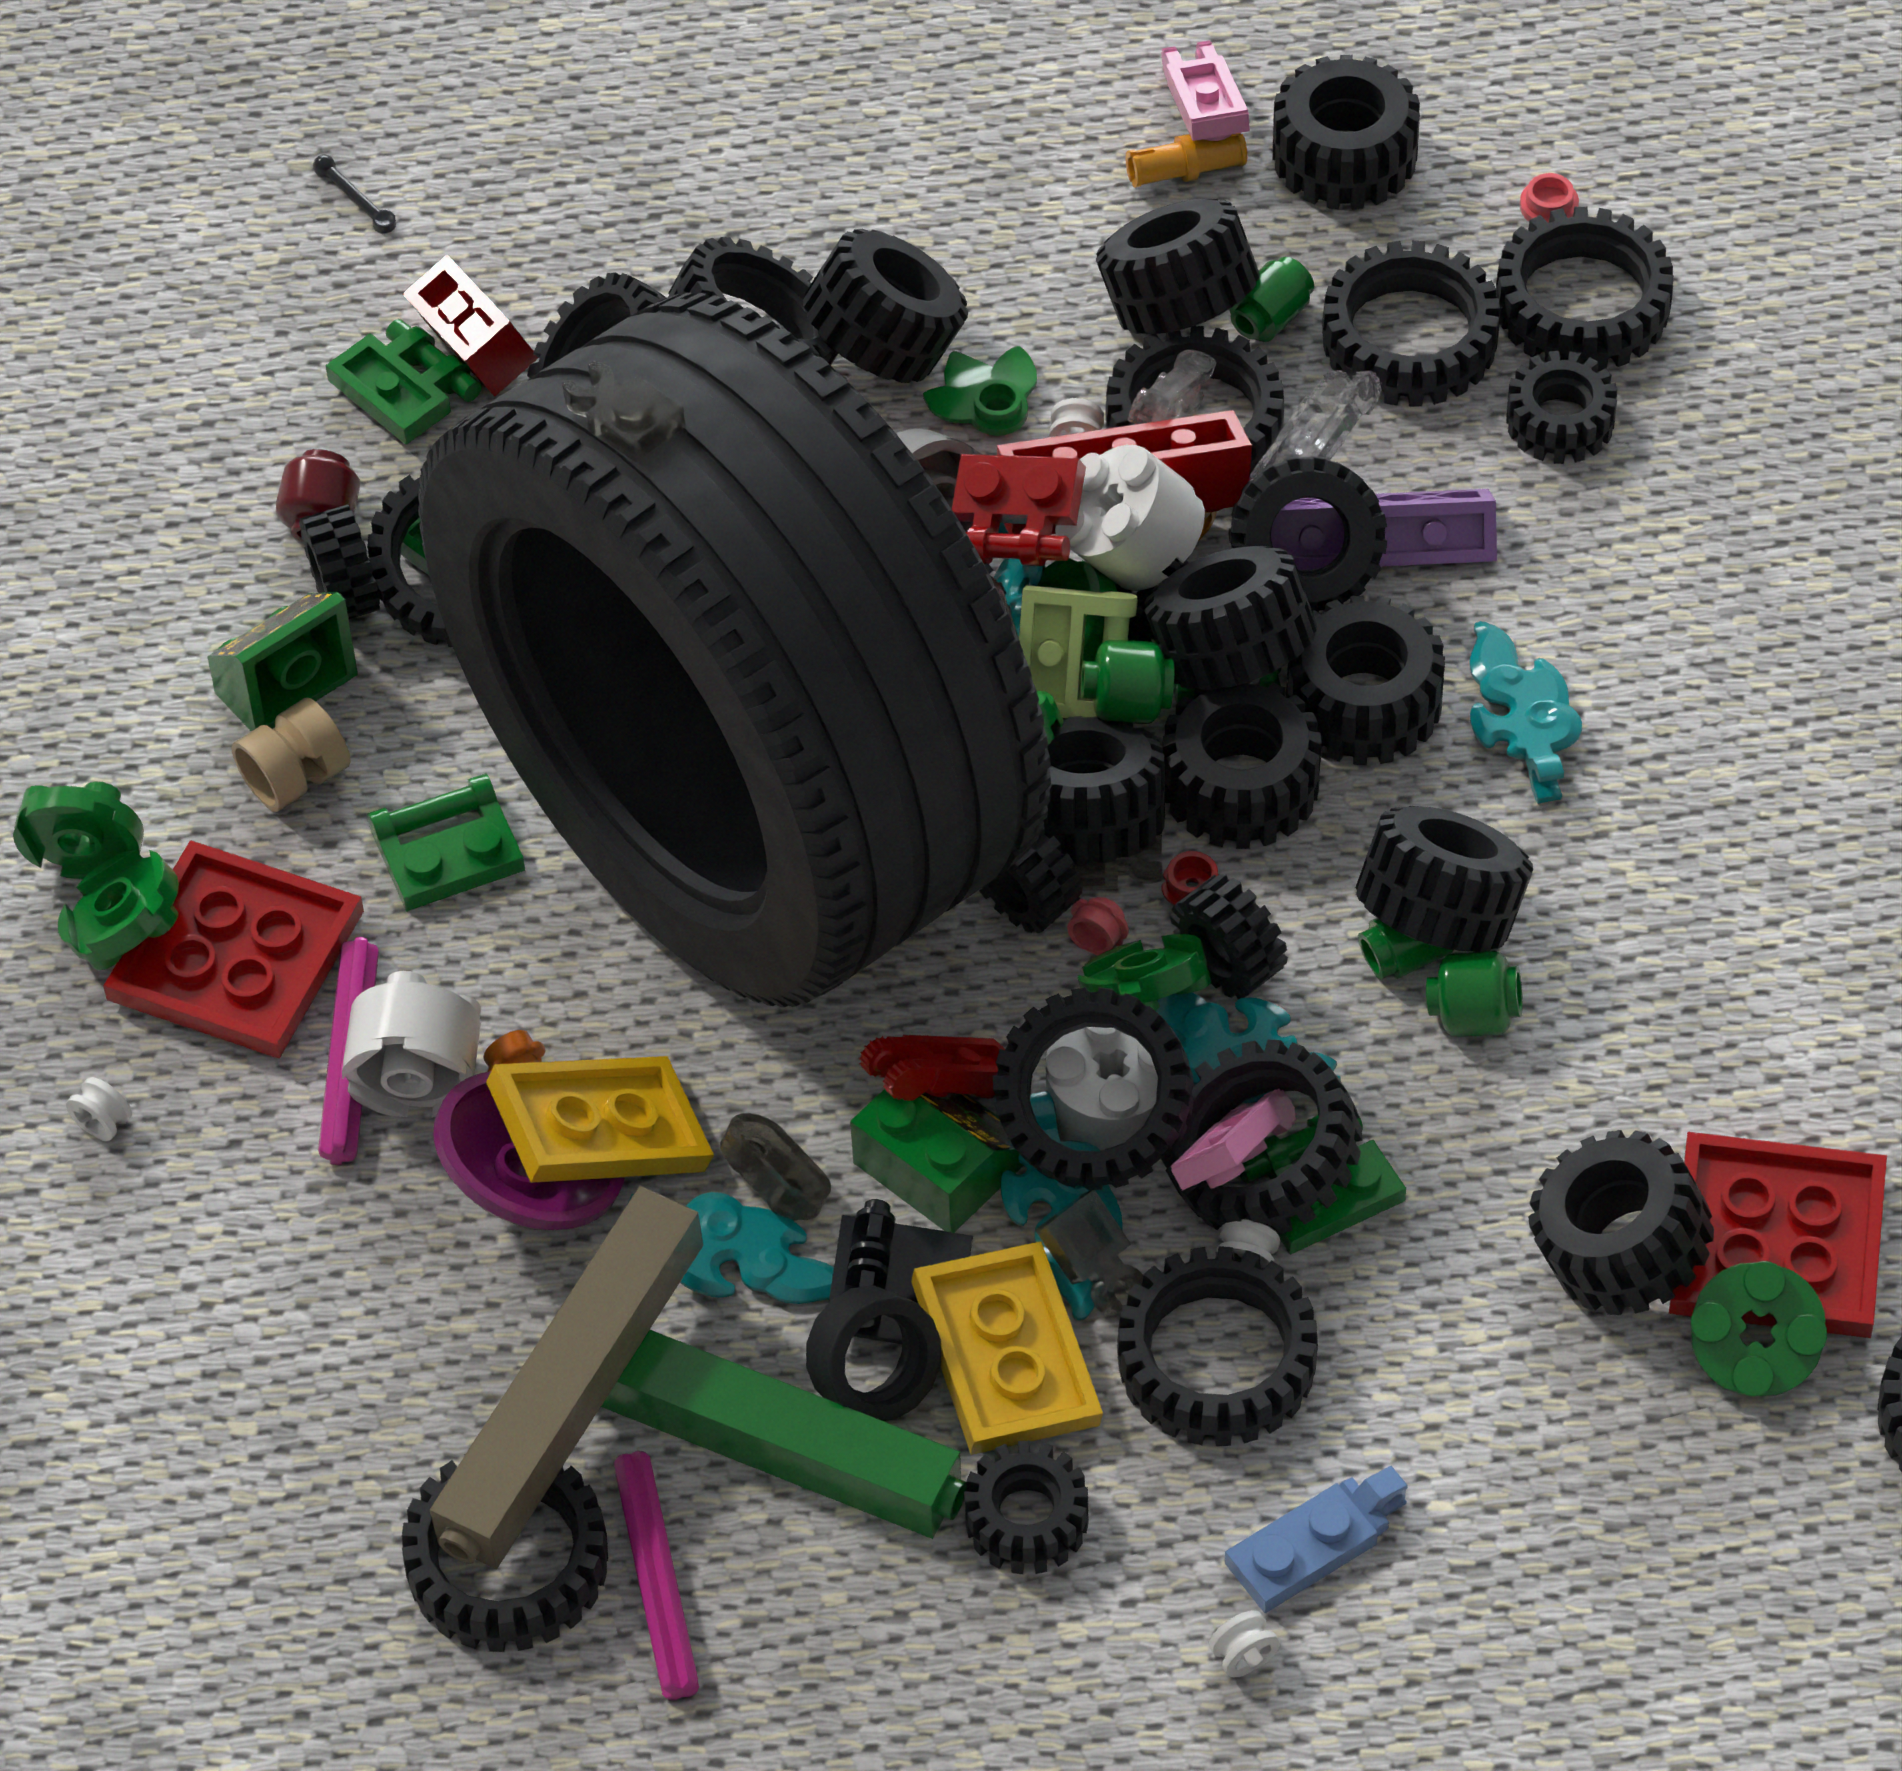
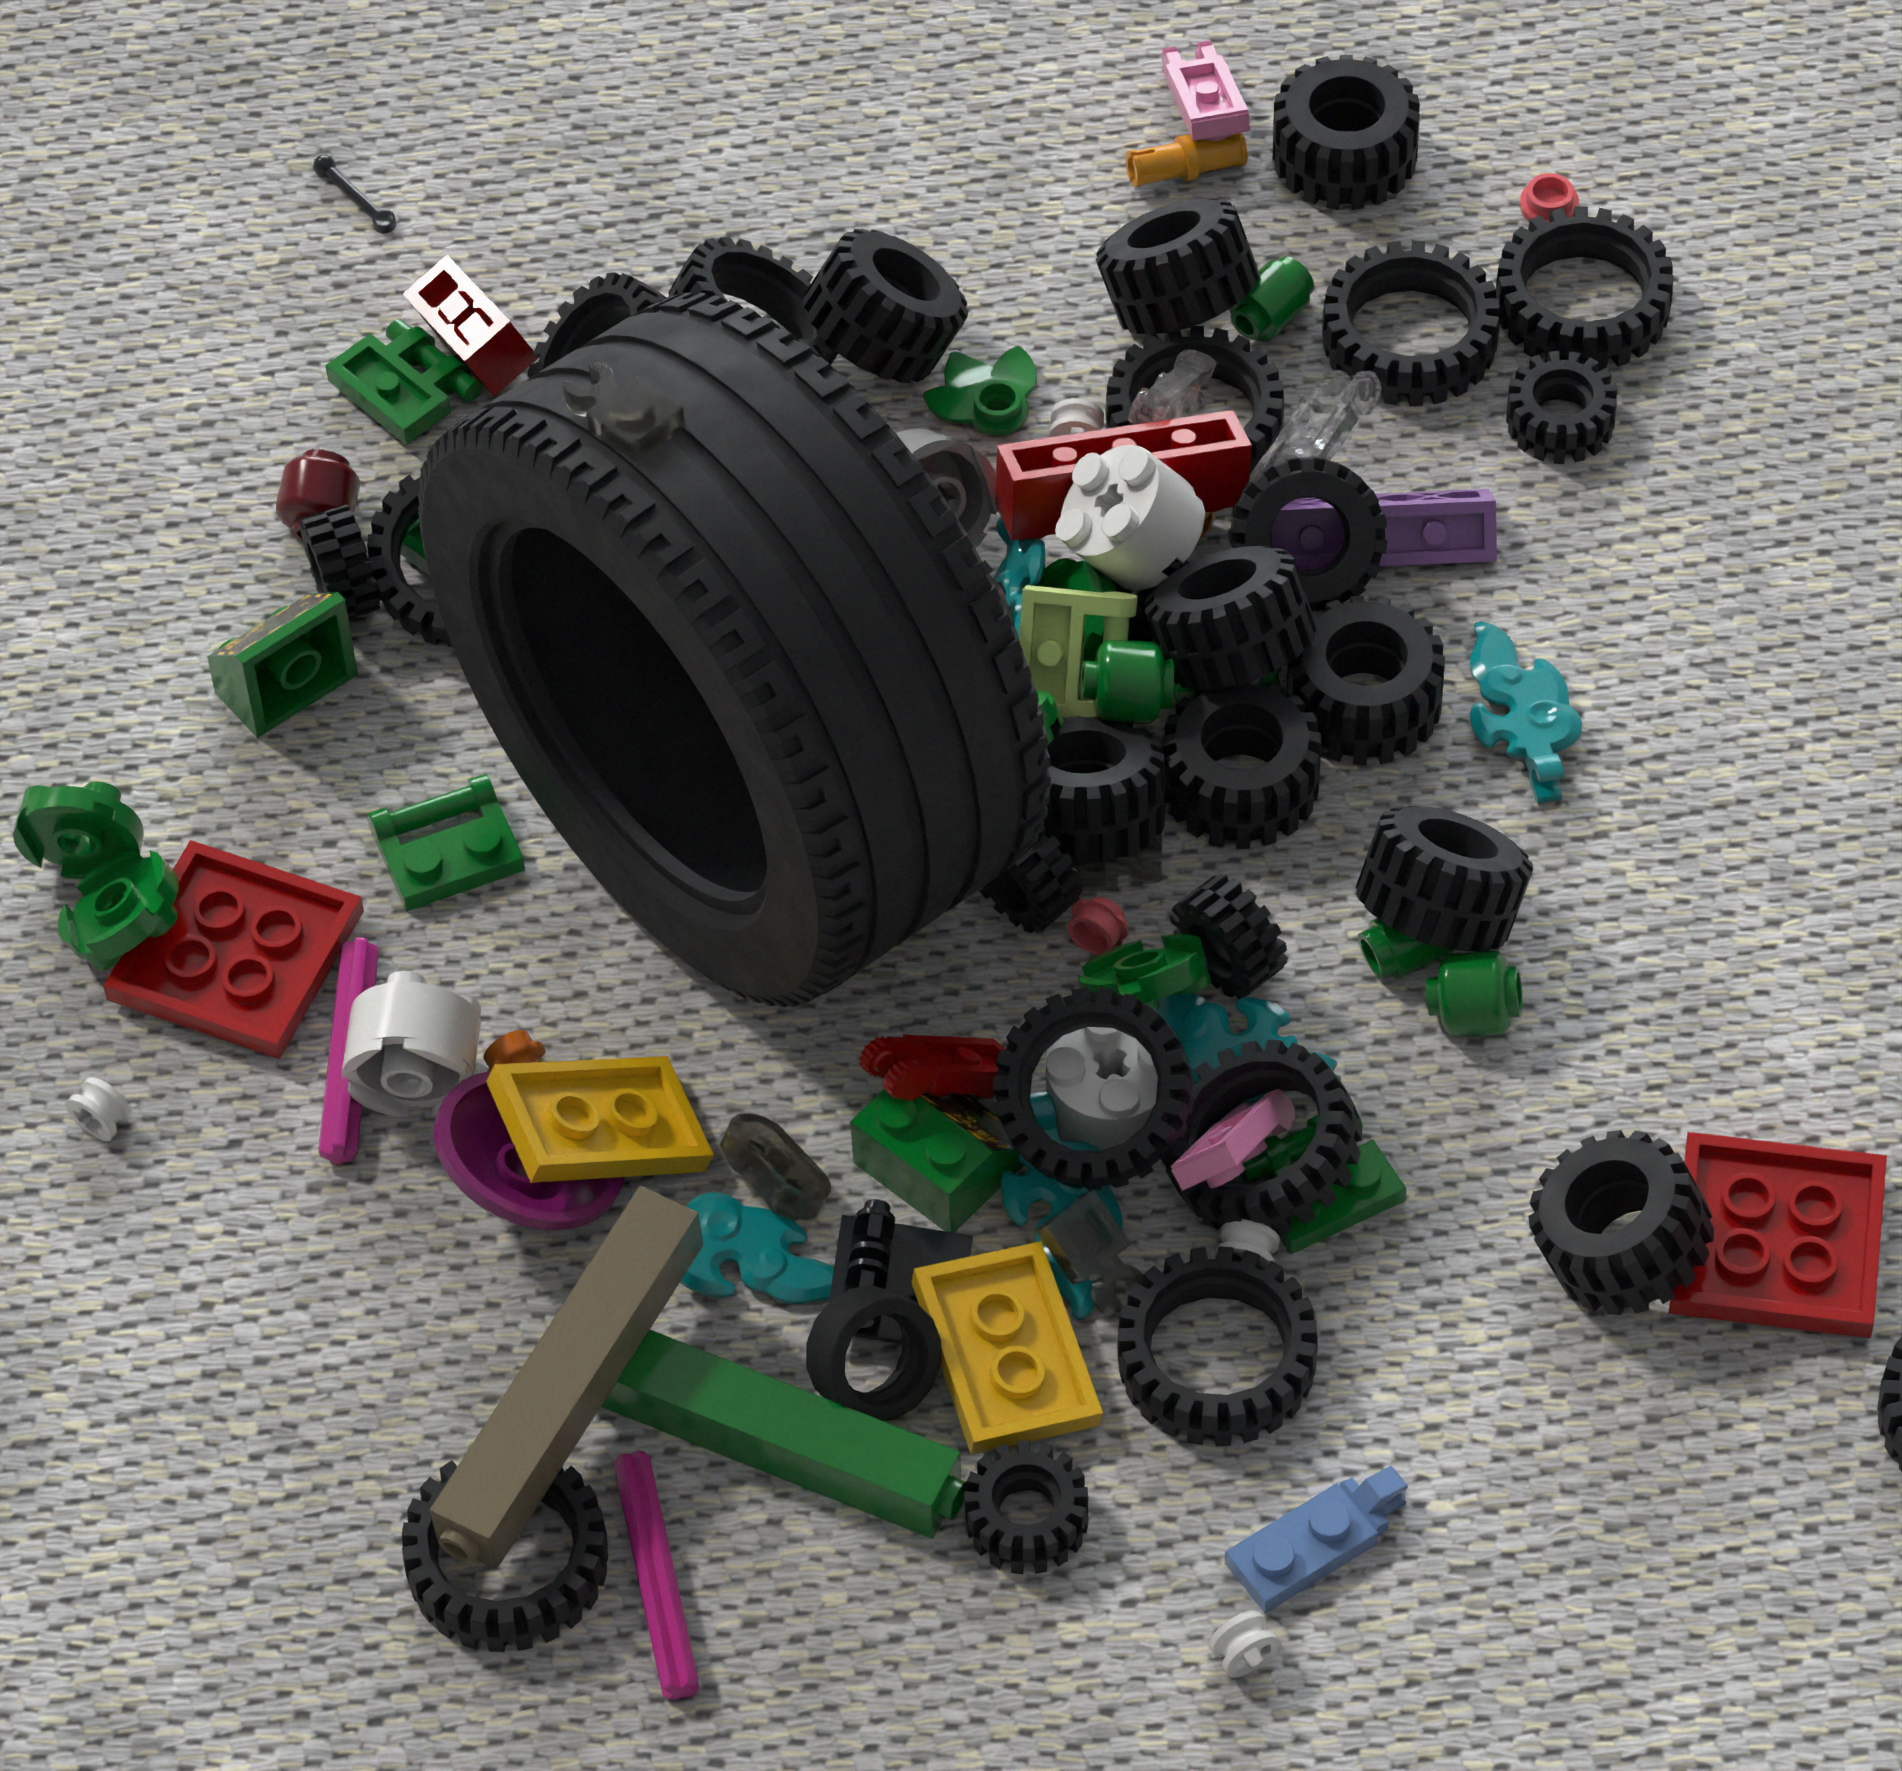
tan wheel [231,698,351,812] -> none
red plate [952,454,1086,566] -> none
red plate [1161,851,1219,905] -> none
green plate [1690,1261,1827,1397] -> none

